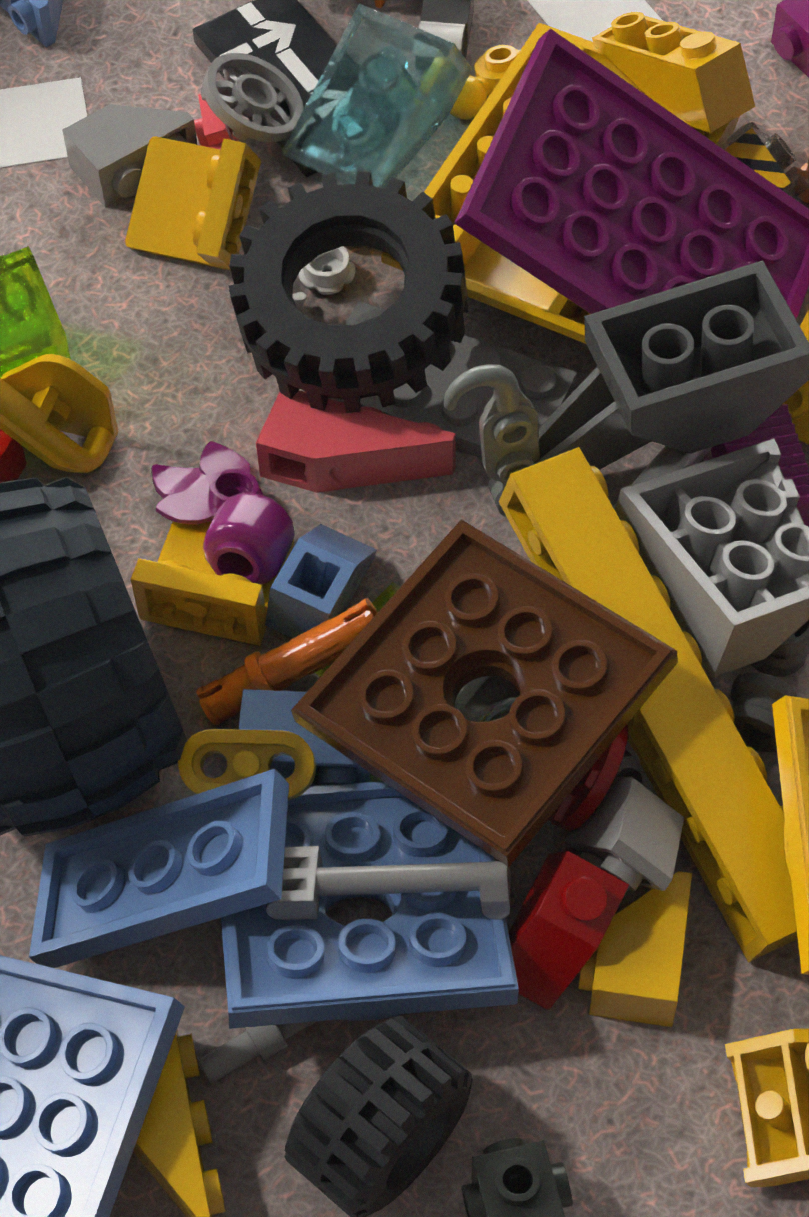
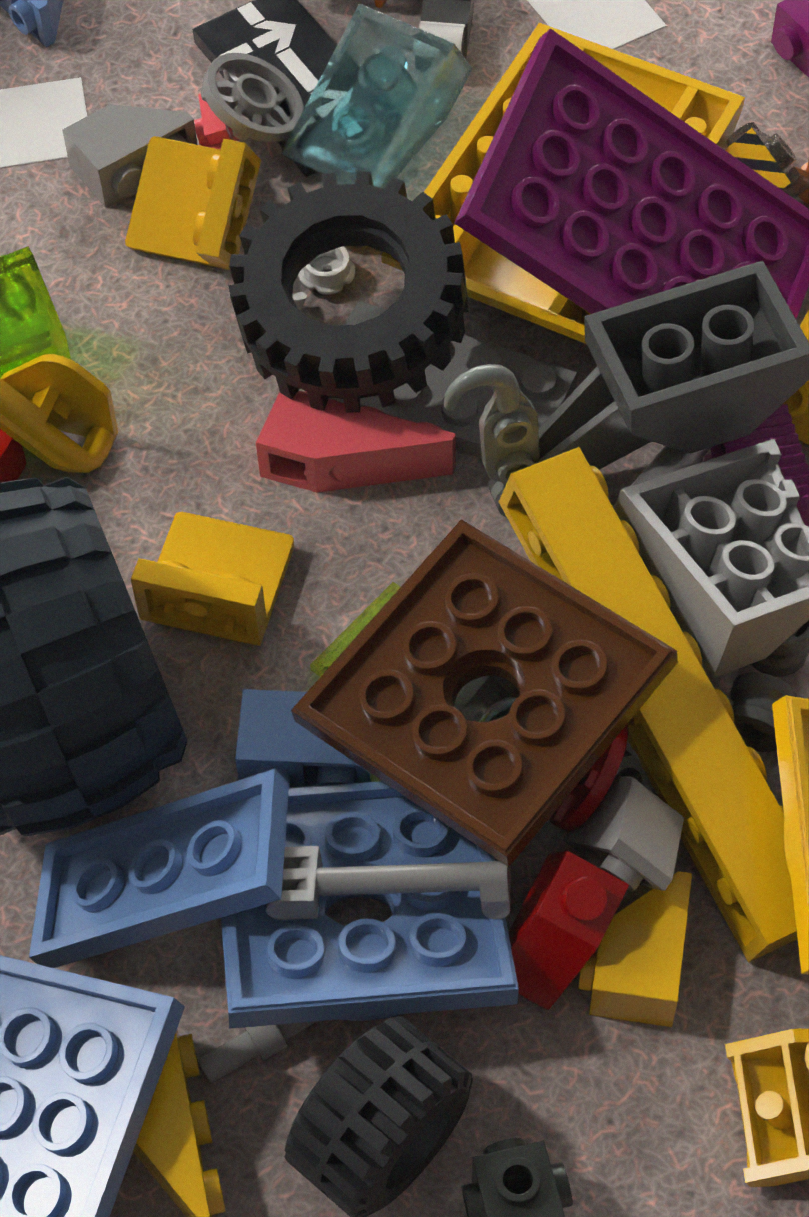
plate [151,441,264,524] -> none
yellow plate [178,729,316,800] -> none
orange pin [196,598,378,726] -> none
magenta head [203,493,295,585] -> none
medium blue slope [265,524,377,638] -> none
yellow plate [443,45,520,120] -> none
yellow slope [592,12,756,133] -> none

